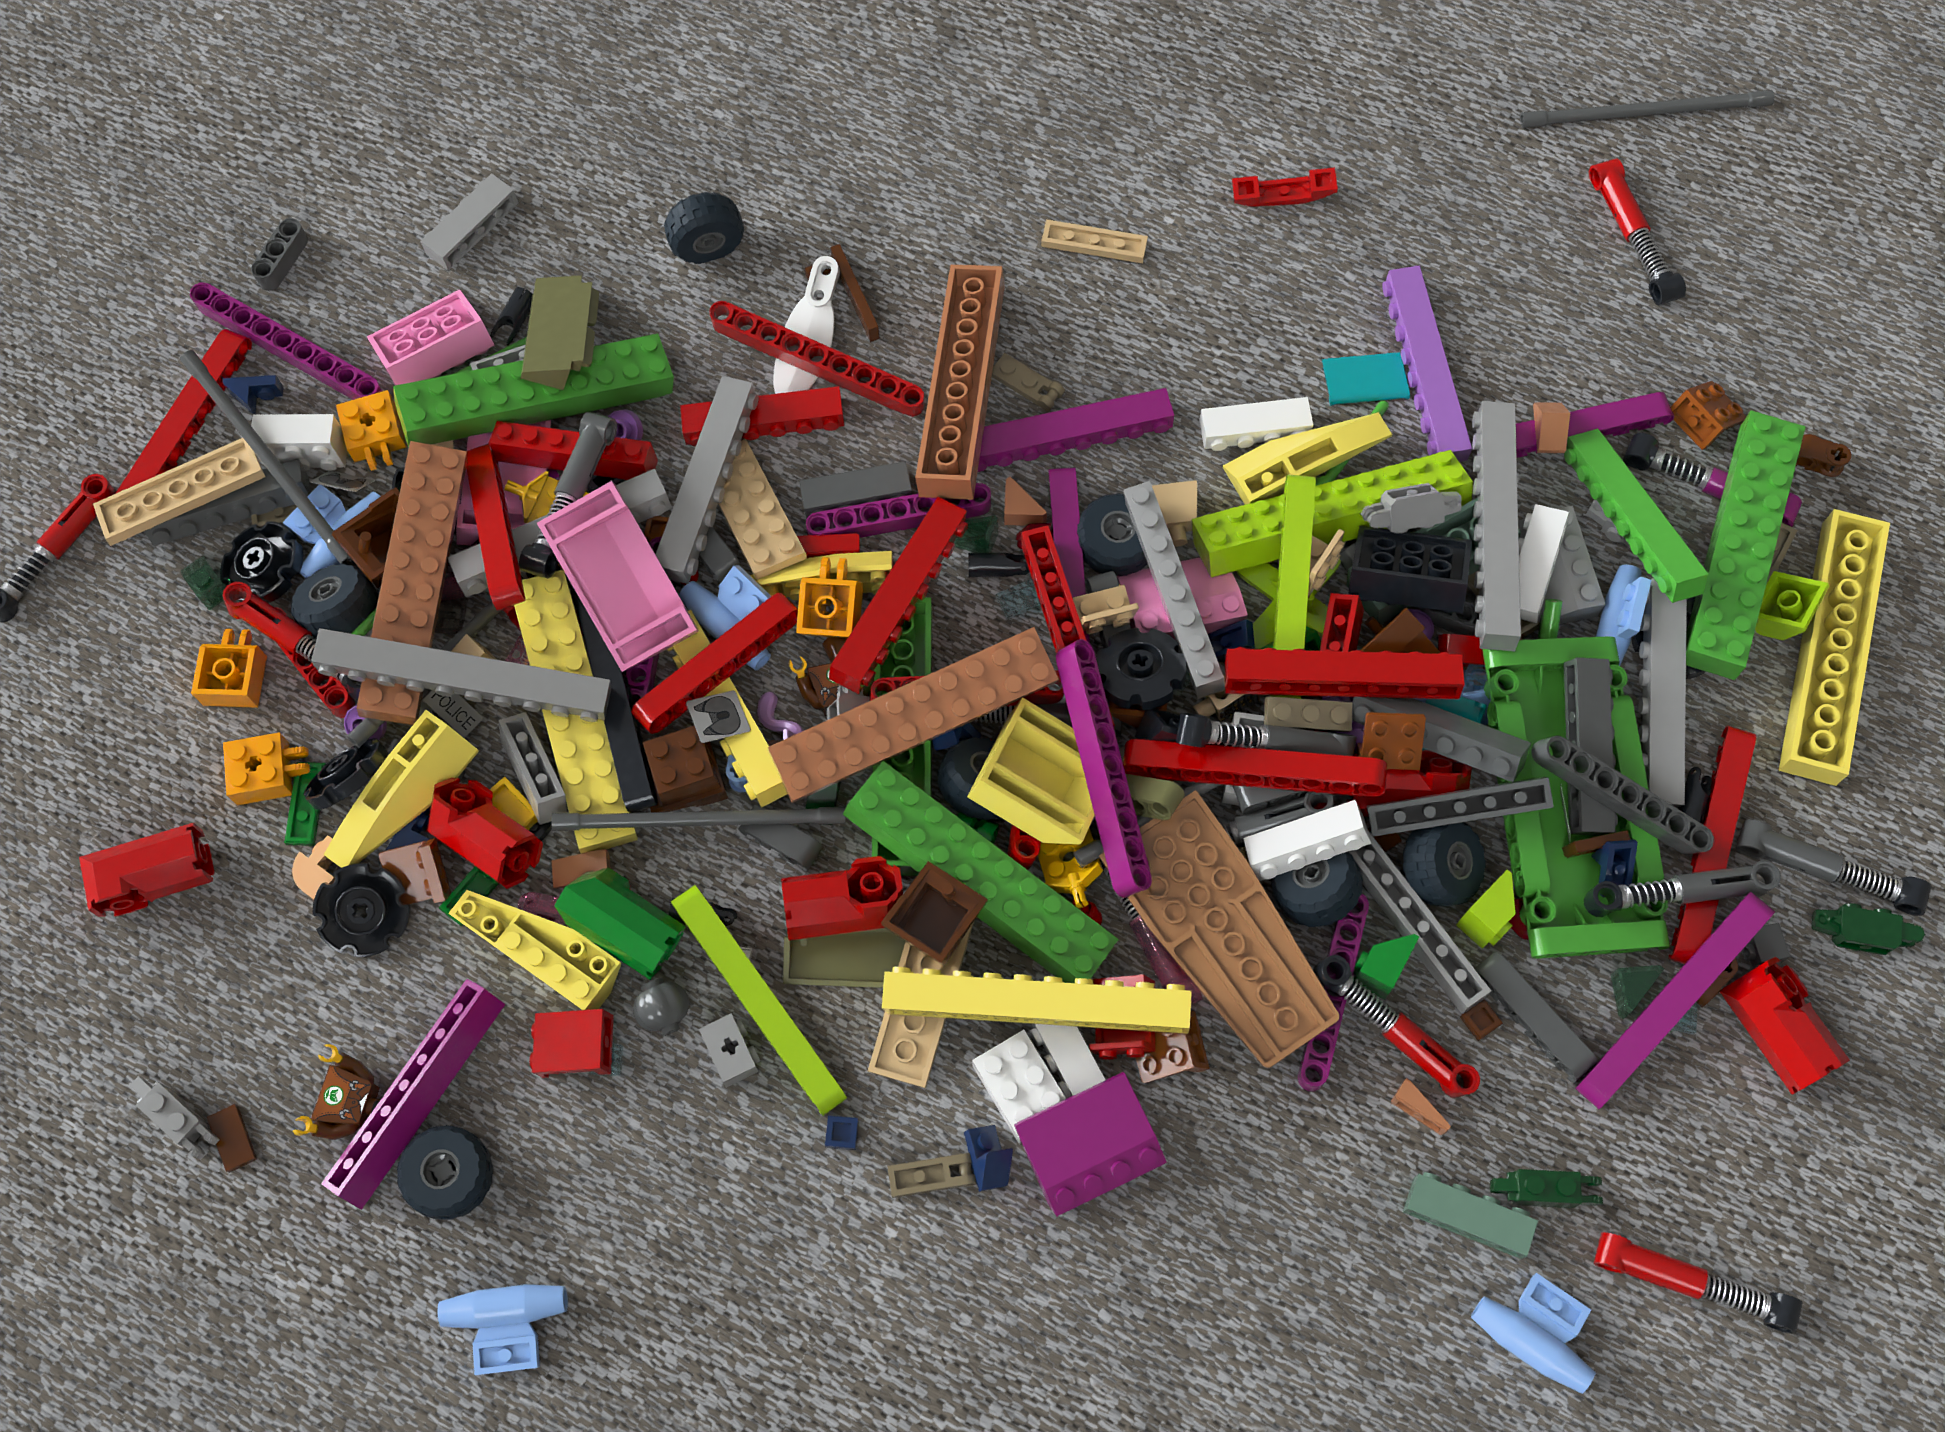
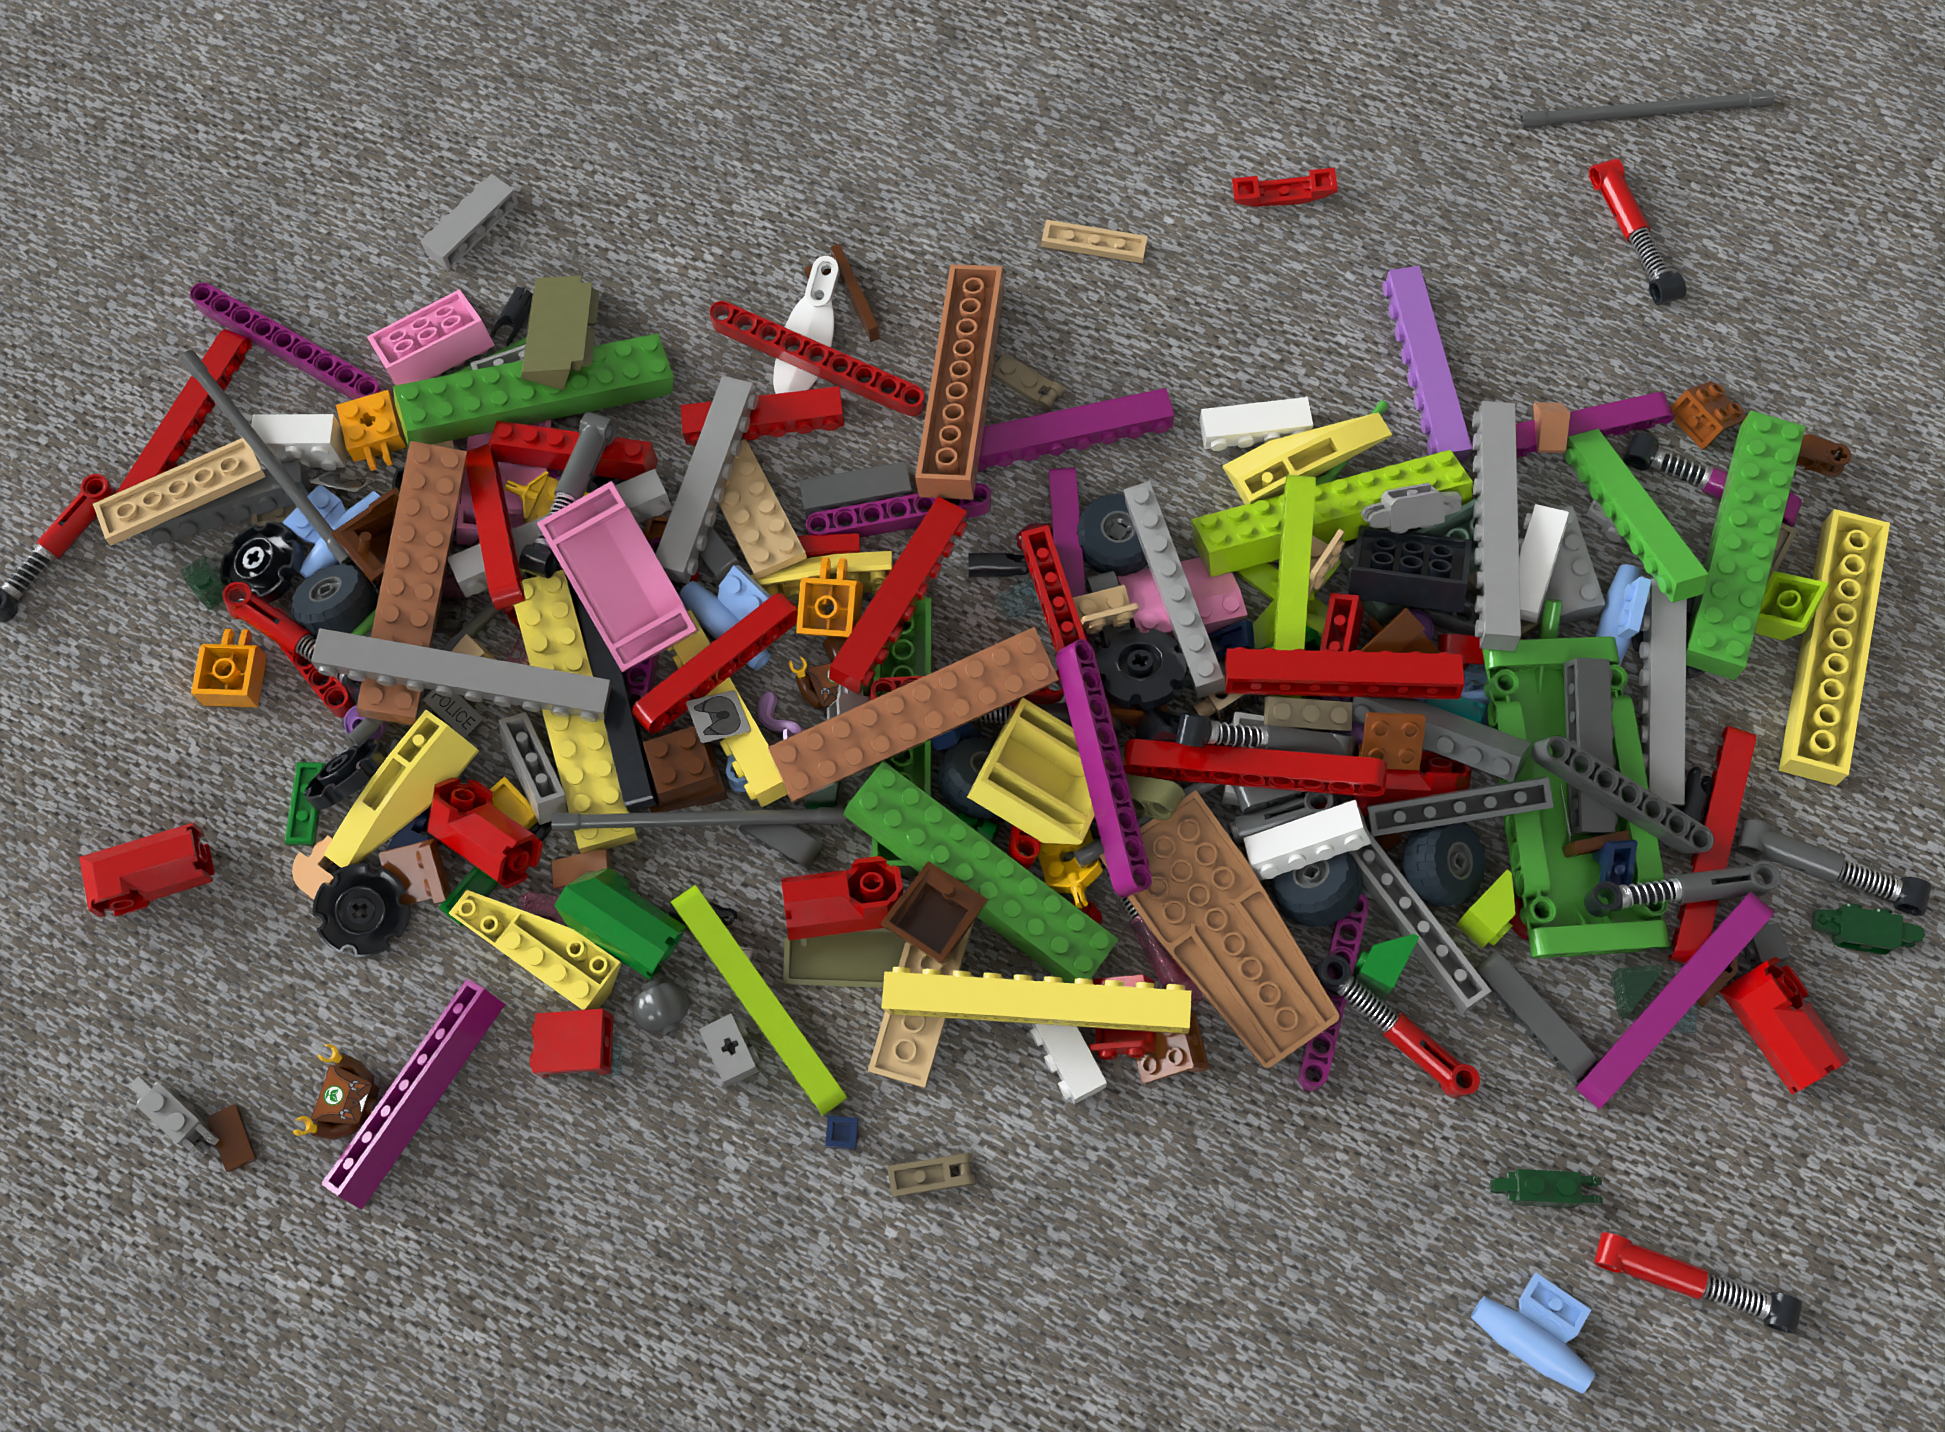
dark blue slope [223,375,284,415] -> none
light orange hinge [223,732,310,805] -> none
dark grey beam [251,218,308,291] -> none
black wheel [397,1125,493,1220] -> none
light blue plate [438,1284,568,1375] -> none
medium lavender plate [608,409,643,440] -> none
black wheel [664,192,744,264] -> none
clear green slope [954,515,998,553] -> none
dark blue slope [964,1125,1013,1192] -> none
white brick [972,1030,1066,1144] -> none
nougat slope [1004,476,1047,526] -> none
magenta slope [1013,1072,1167,1217] -> none
tan torso [1152,480,1197,547] -> none
teal piece [1322,352,1410,406] -> none
nougat slope [1391,1078,1451,1135] -> none
sand green brick [1403,1172,1538,1259] -> none
reddish brown tile [1460,999,1503,1041] -> none

